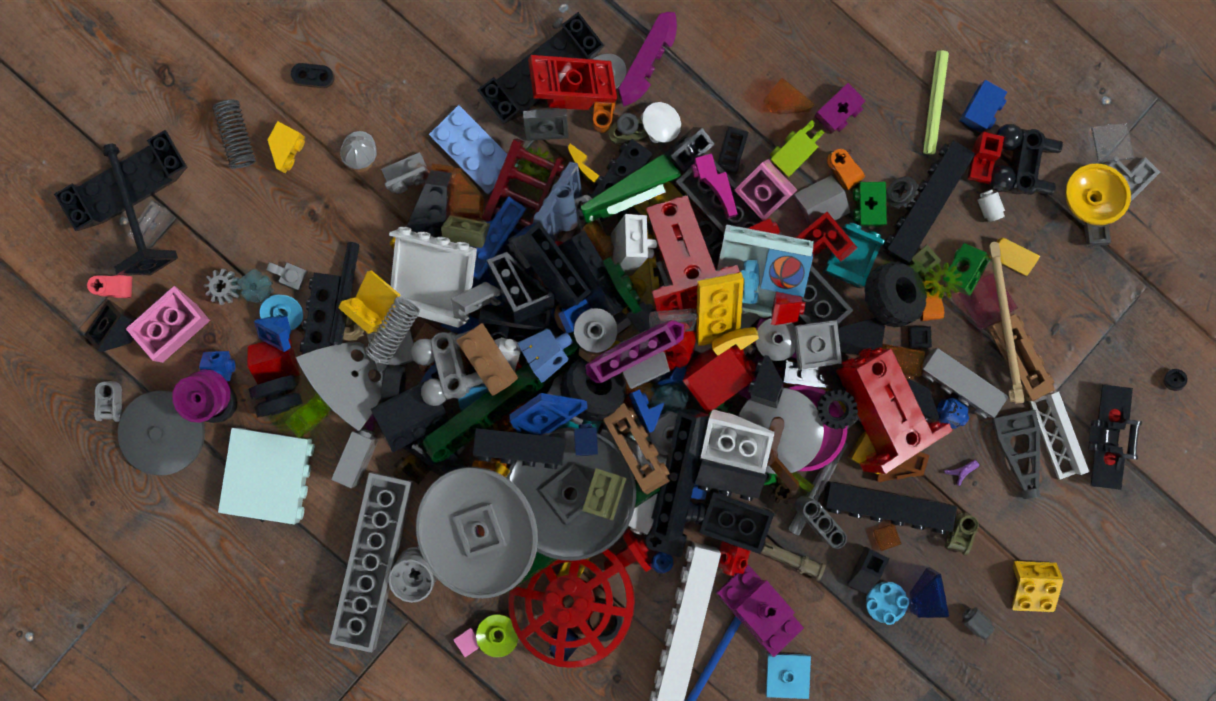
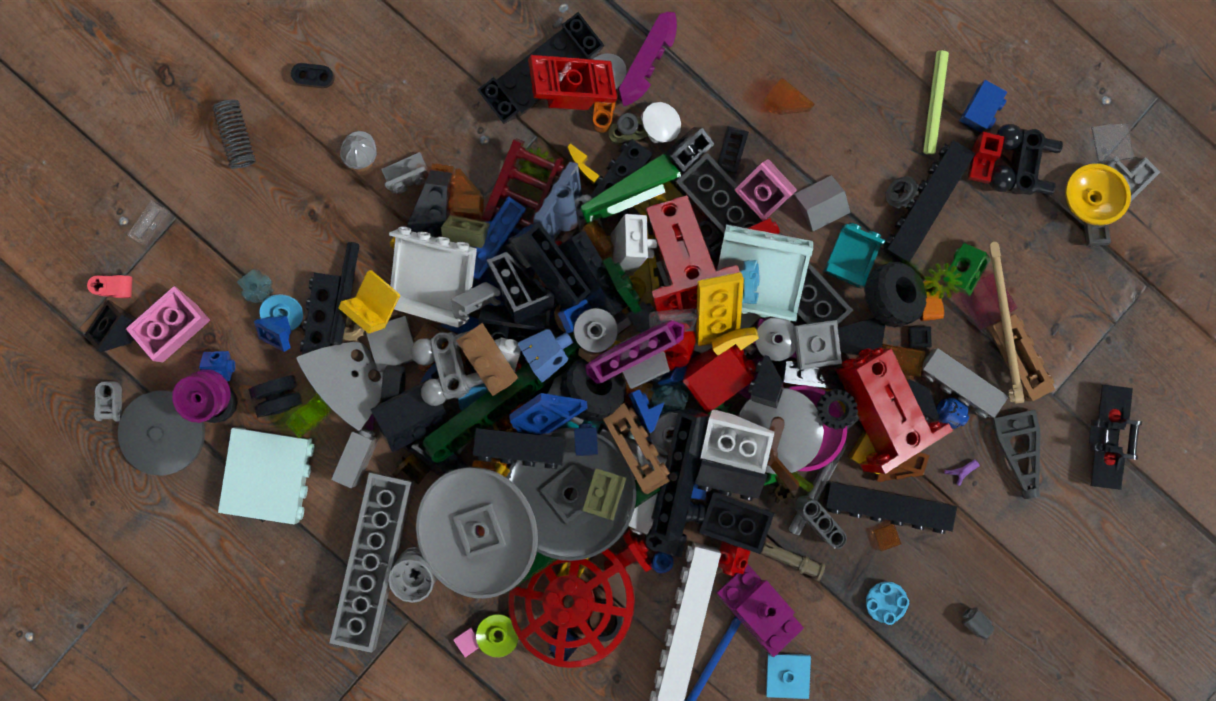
black slope [54,130,188,231] -> none
black tile [103,143,178,276] -> none
light grey gear [203,269,242,305] -> none
red slope [247,336,300,385] -> none
light grey plate [266,262,308,290] -> none
yellow slope [268,121,305,174] -> none
light grey piece [365,297,420,364] -> none
light blue plate [429,105,518,195] -> none
dark grey plate [523,108,569,141] -> none
dark pink slope [691,153,737,219] -> none
tile [760,248,813,297] -> none
lime hinge [770,120,825,179] -> none
red slope [771,292,806,325] -> none
red brick [795,212,858,261] -> none
magenta brick [814,83,865,134] -> none
orange piece [827,149,865,190] -> none
black slope [847,546,890,594] -> none
green brick [853,182,887,227] -> none
olive plate [907,244,941,274] -> none
clear blue slope [909,568,949,618] -> none
olive piece [945,512,979,556] -> none
white brick [977,189,1005,223] -> none
yellow slope [989,237,1040,276] -> none
yellow bracket [1012,561,1064,612] -> none
white fence [1029,391,1089,479] -> none
black tile [1163,369,1188,391] -> none

